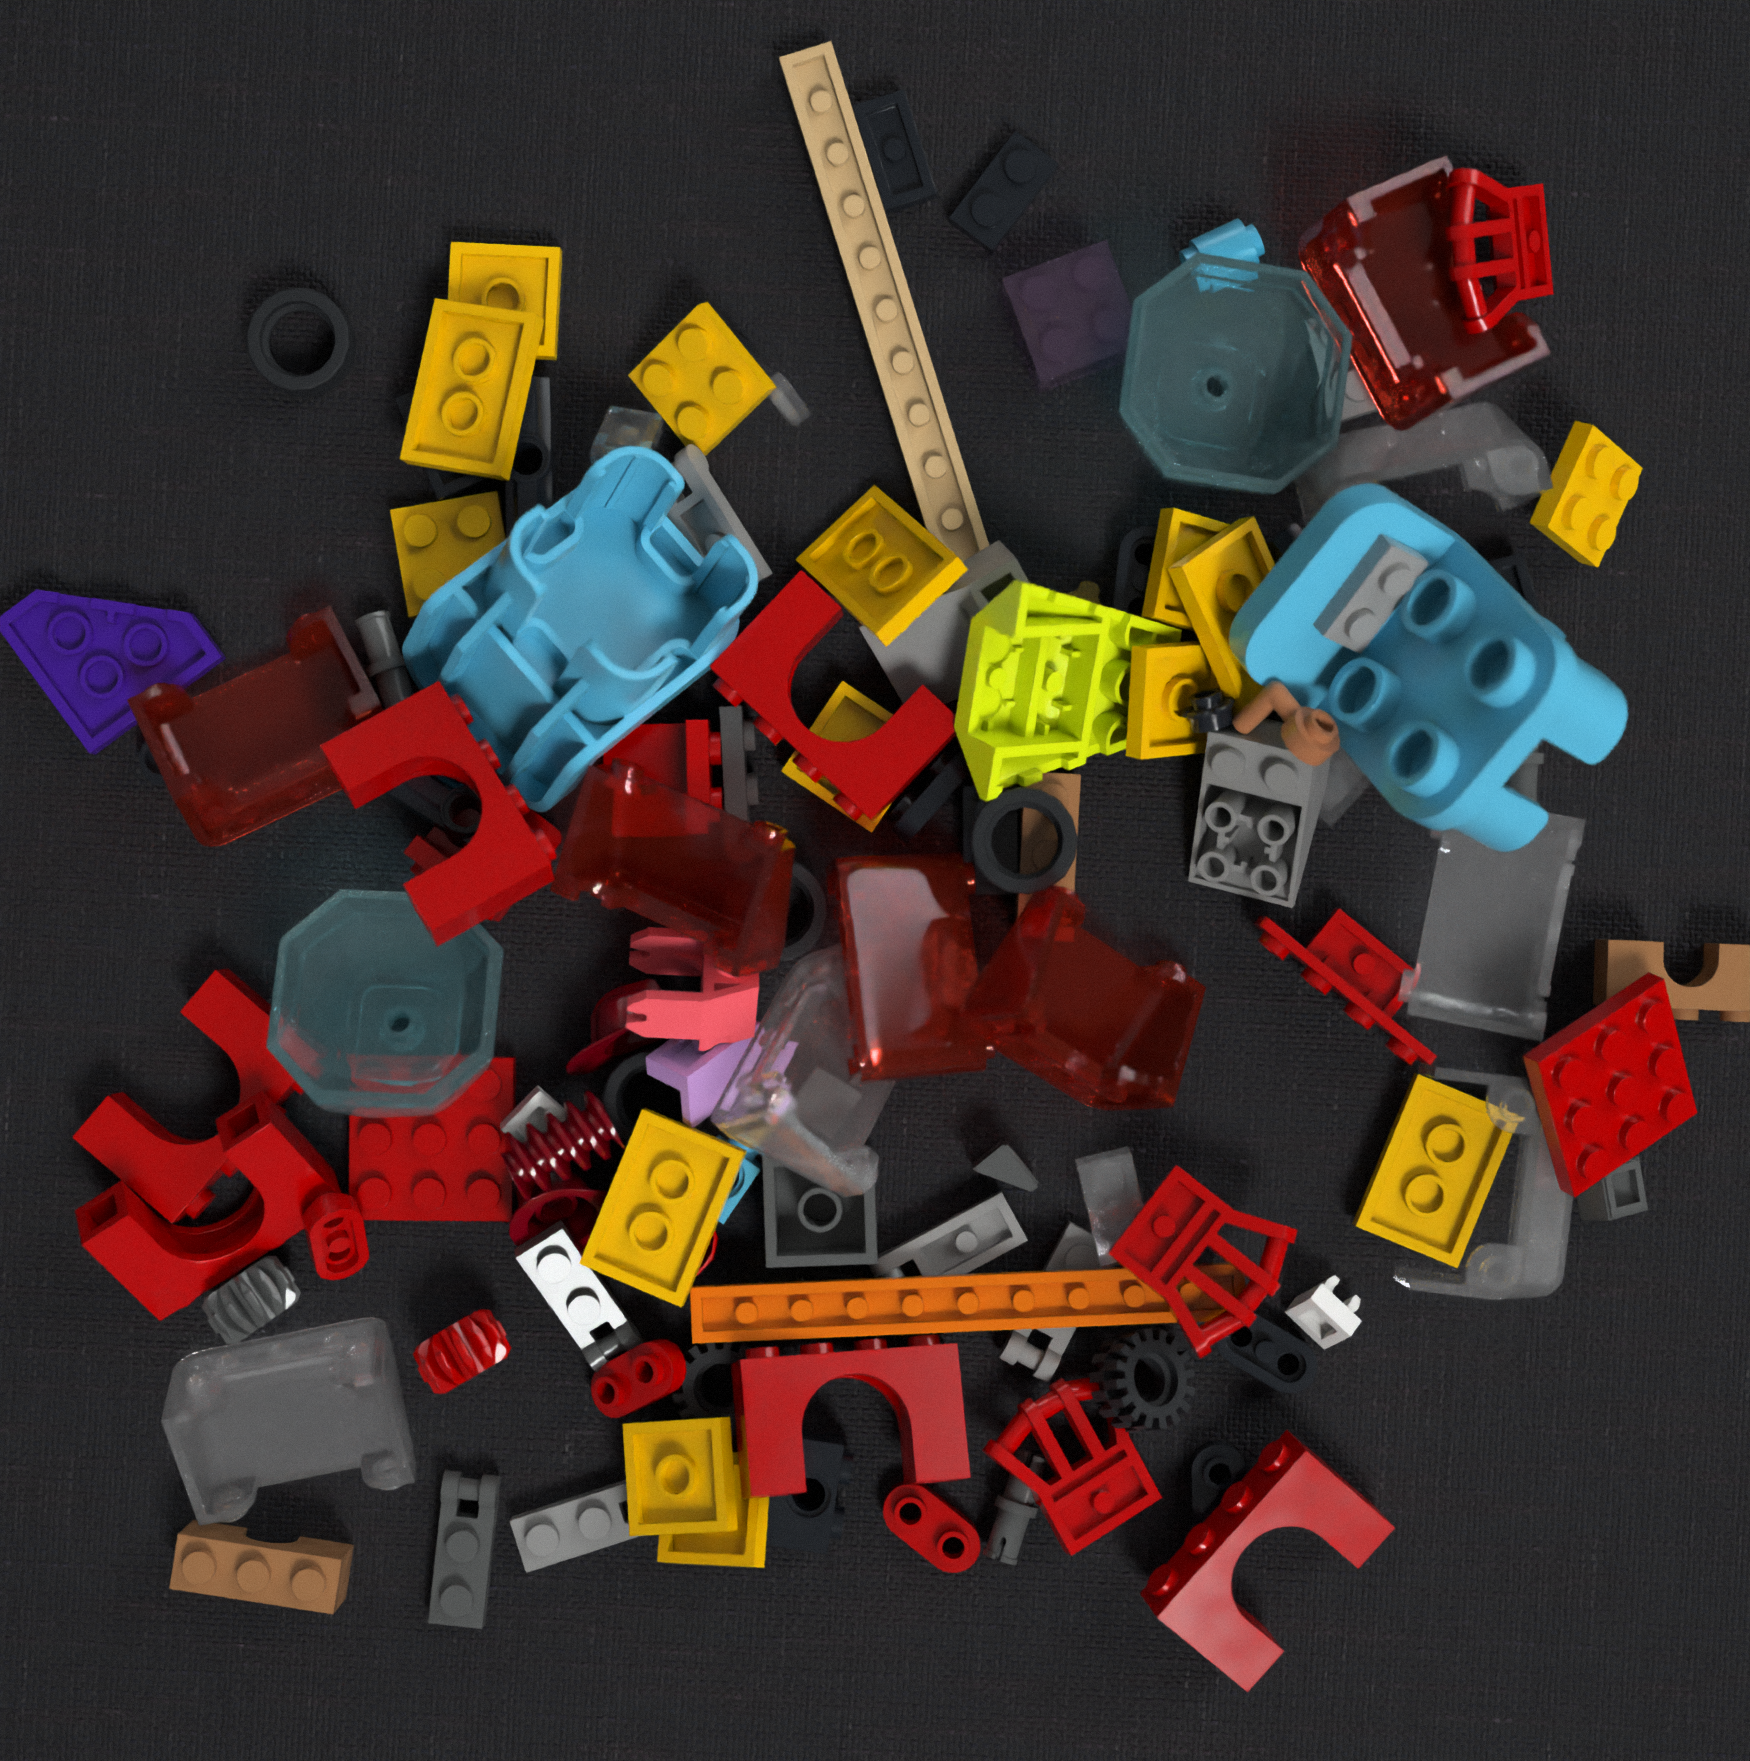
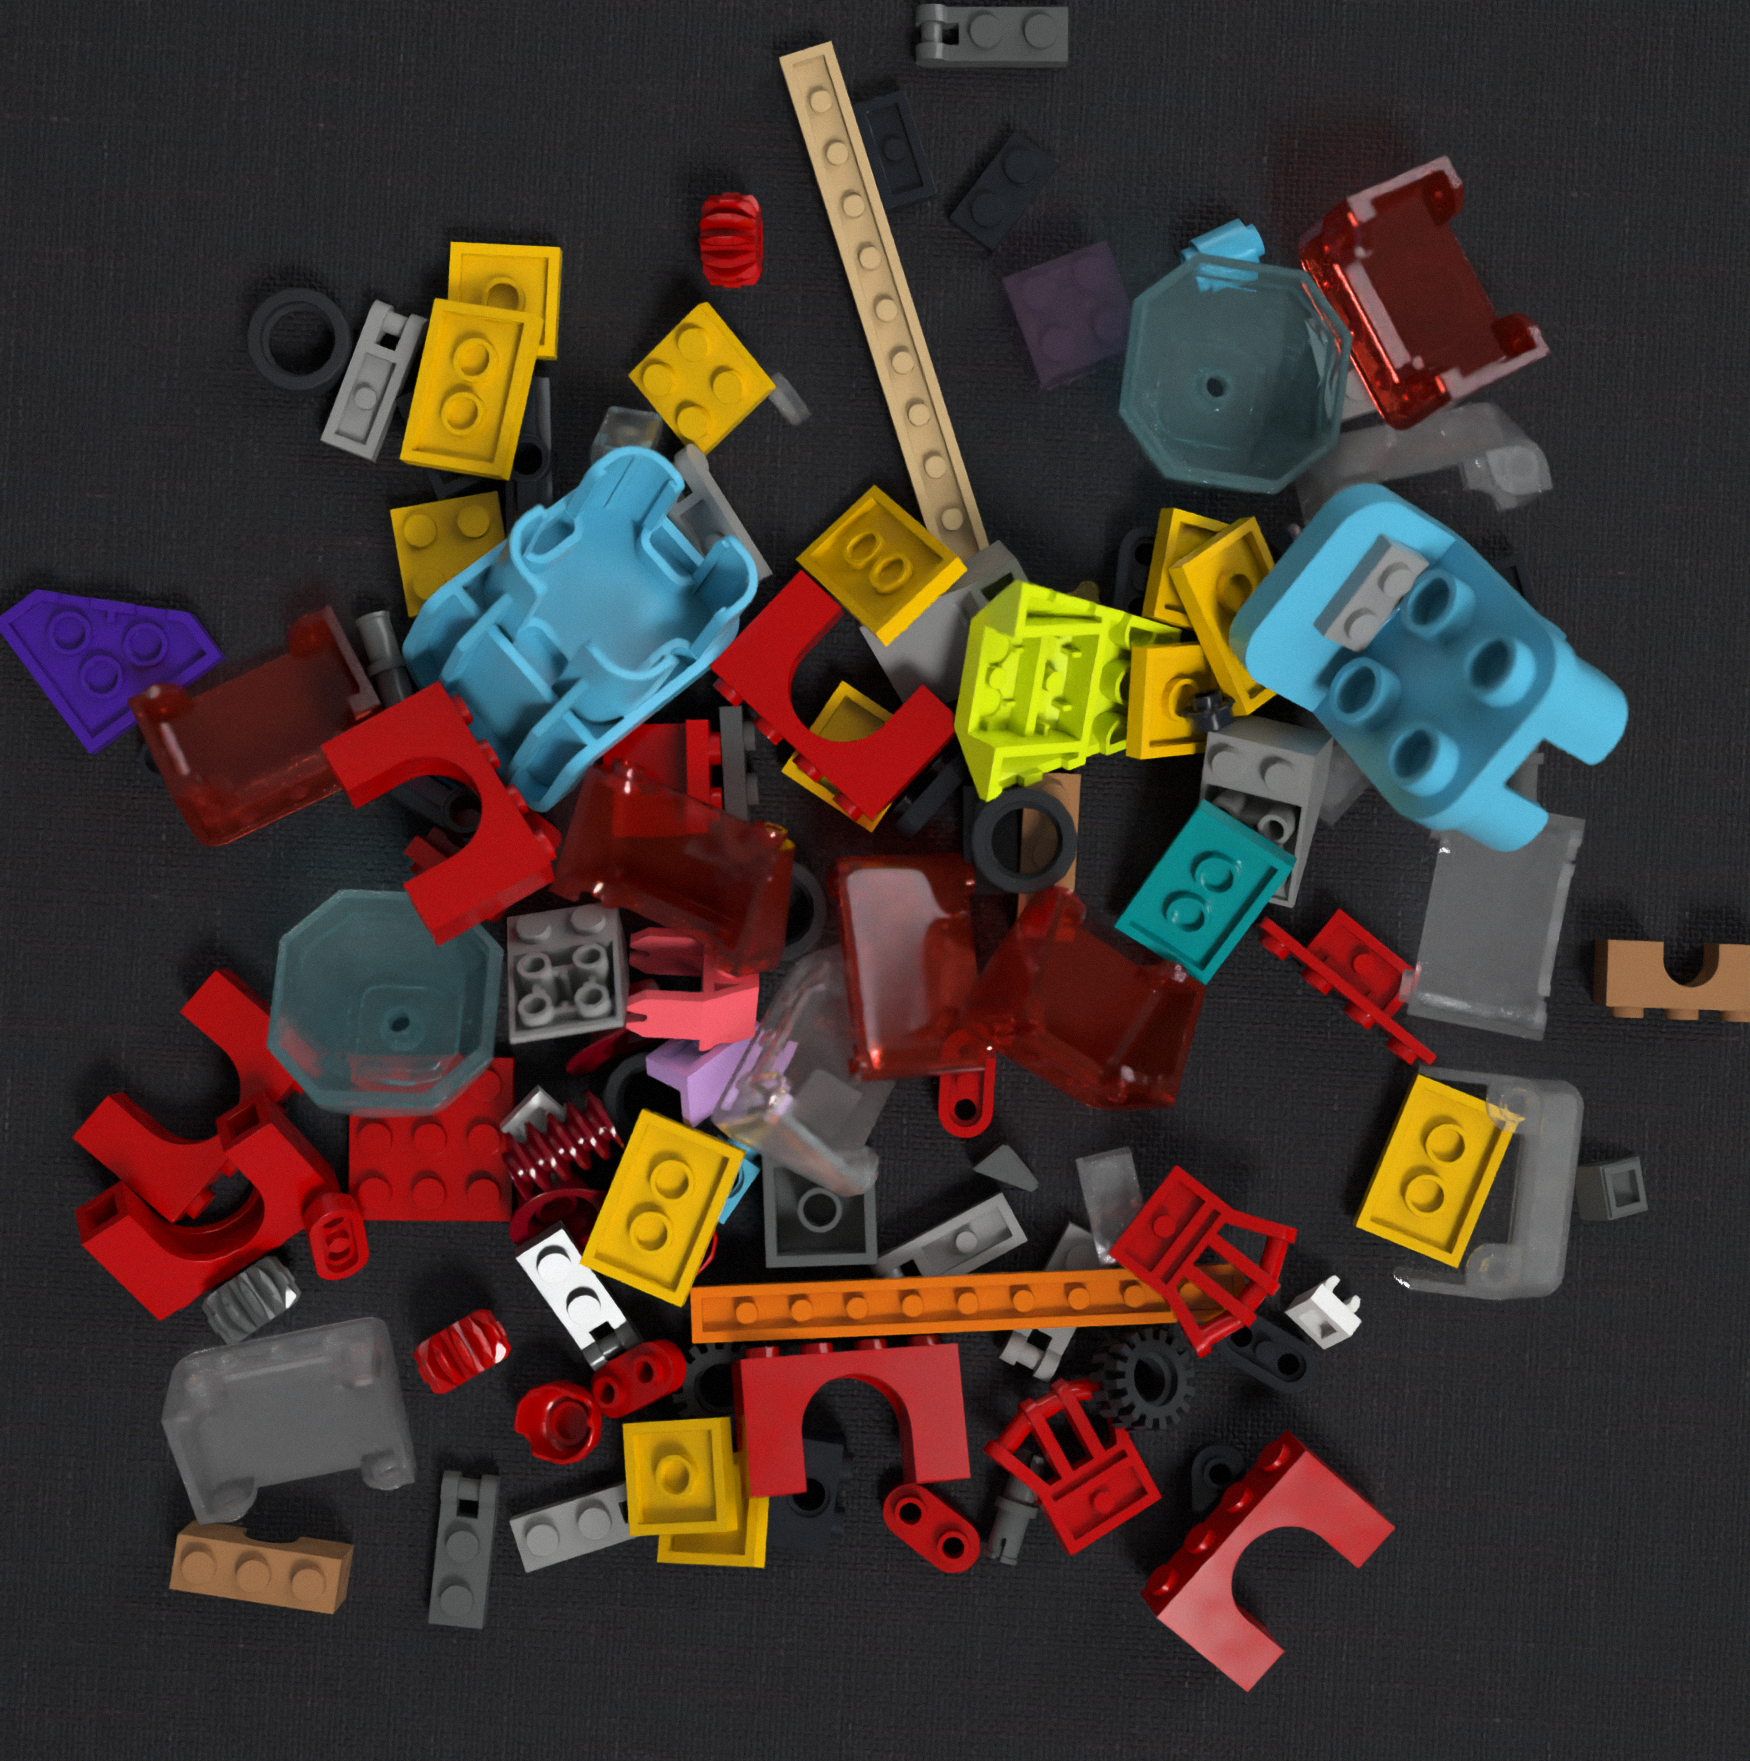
nougat plate [1232,681,1340,766] -> none
red plate [1444,168,1554,334] -> none
red plate [1523,972,1697,1198] -> none
yellow plate [1529,421,1643,568] -> none
none -> light grey plate [321,300,429,462]
none -> light grey slope [507,900,630,1044]
none -> red hair [513,1380,602,1465]
none -> red gear [699,192,764,288]
none -> dark grey plate [915,3,1068,67]
none -> red plate [938,1027,996,1138]
none -> teal plate [1114,798,1297,985]

